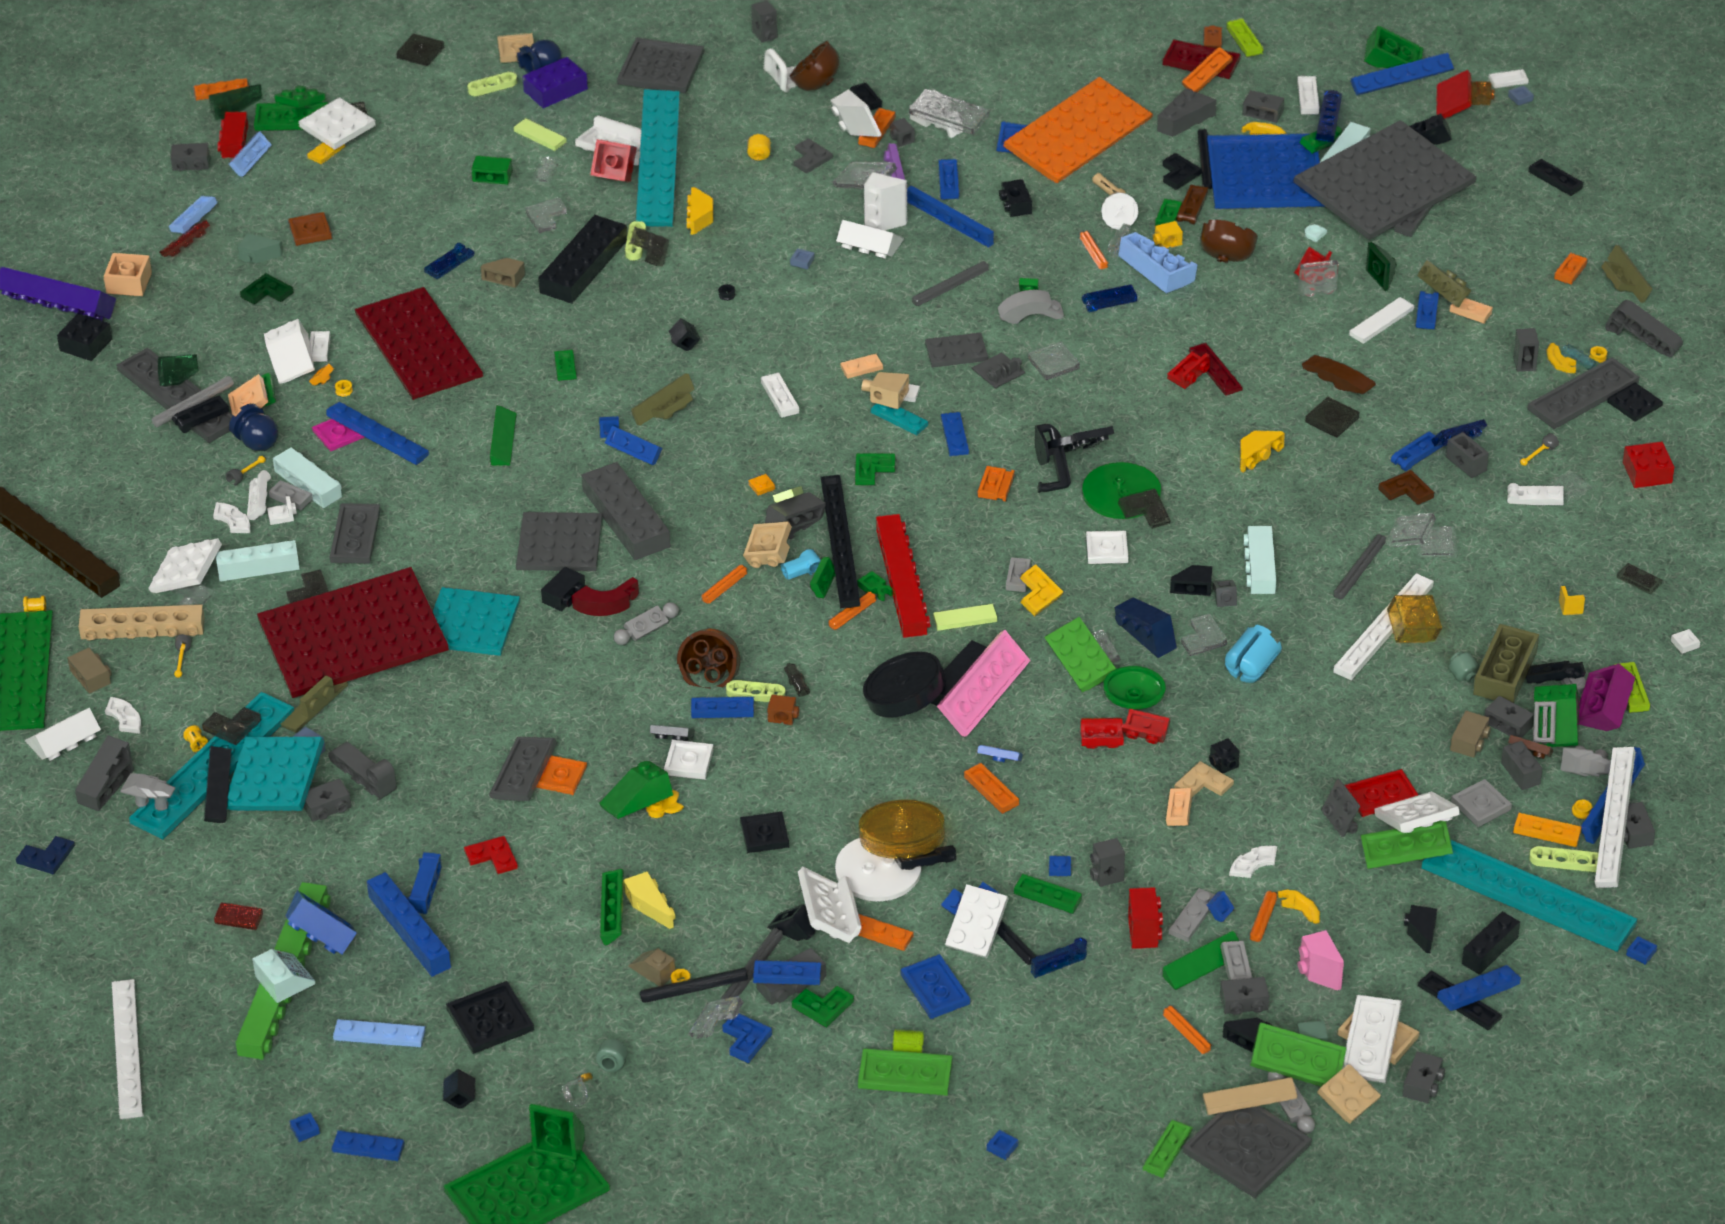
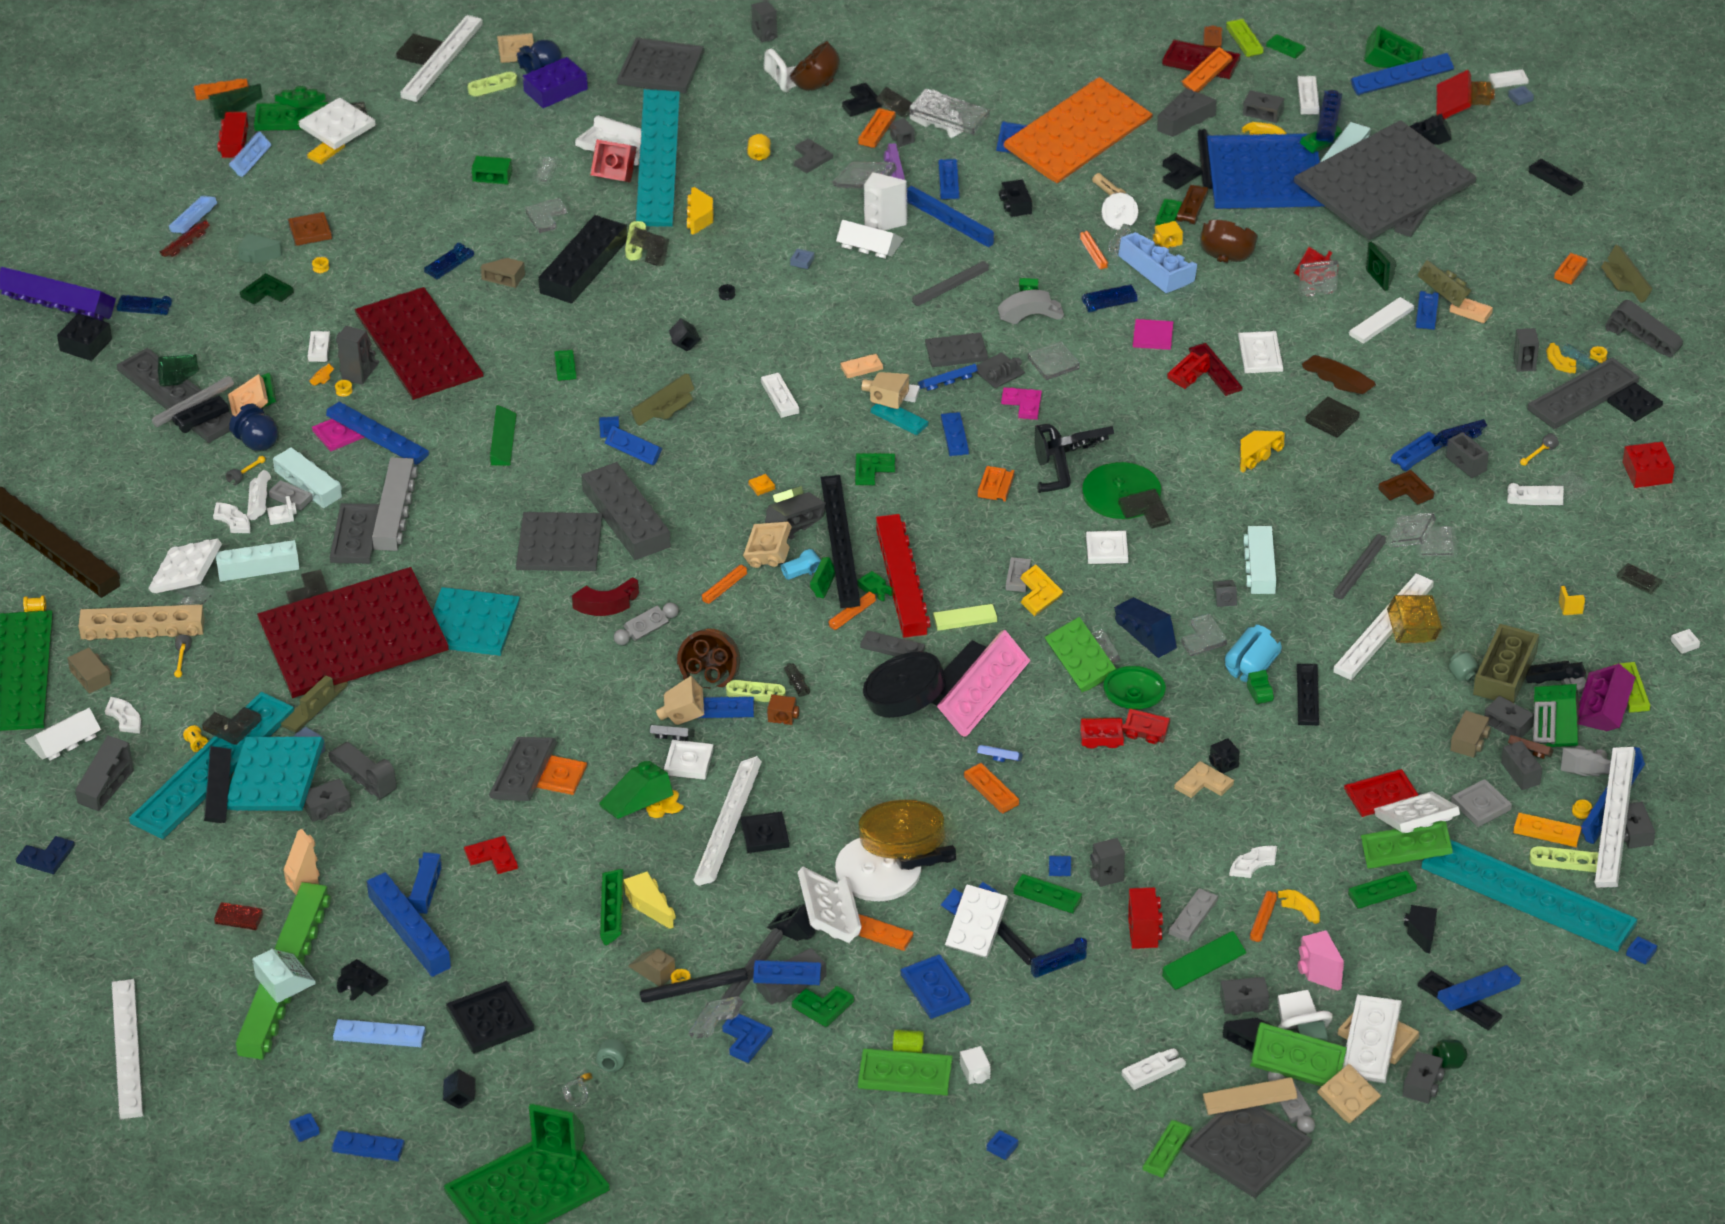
light nougat brick [104,253,152,296] -> none
light grey connector [120,773,175,811] -> none
dark grey brick [170,143,210,171] -> none
white slope [264,319,315,384] -> none
slope [285,890,357,954] -> none
yellowish green tile [514,118,566,151] -> none
black brick [541,567,586,612] -> none
white slope [830,89,881,137] -> none
orange axle [1163,1006,1211,1054] -> none
light nougat plate [1166,788,1193,826] -> none
black slope [1170,565,1213,596] -> none
blue plate [1207,891,1234,922] -> none
light grey plate [1220,941,1252,980] -> none
light aqua tile [1305,225,1327,242] -> none
dark grey hinge [1321,779,1360,837] -> none
black brick [1462,911,1520,975] -> none
none -> clear blue plate [116,295,172,315]
none -> light nougat slope [284,829,320,895]
none -> yellow bush [312,257,329,273]
none -> dark grey wedge [336,326,379,385]
none -> black plate [337,959,388,1001]
none -> light grey brick [372,458,418,551]
none -> white plate [401,15,483,102]
none -> tan torso [656,676,704,725]
none -> white plate [693,756,762,886]
none -> dark grey plate [860,630,925,656]
none -> clear smoke plate [876,87,913,118]
none -> blue plate [918,364,978,391]
none -> white brick [960,1046,990,1084]
none -> dark pink plate [1001,387,1042,420]
none -> white hinge [1122,1048,1186,1090]
none -> dark pink tile [1133,319,1173,350]
none -> white tile [1238,331,1283,373]
none -> green leg [1247,670,1274,705]
none -> green plate [1266,34,1306,59]
none -> white piece [1277,990,1333,1030]
none -> black tile [1297,664,1319,726]
none -> green plate [1348,870,1417,909]
none -> dark green head [1432,1040,1467,1069]

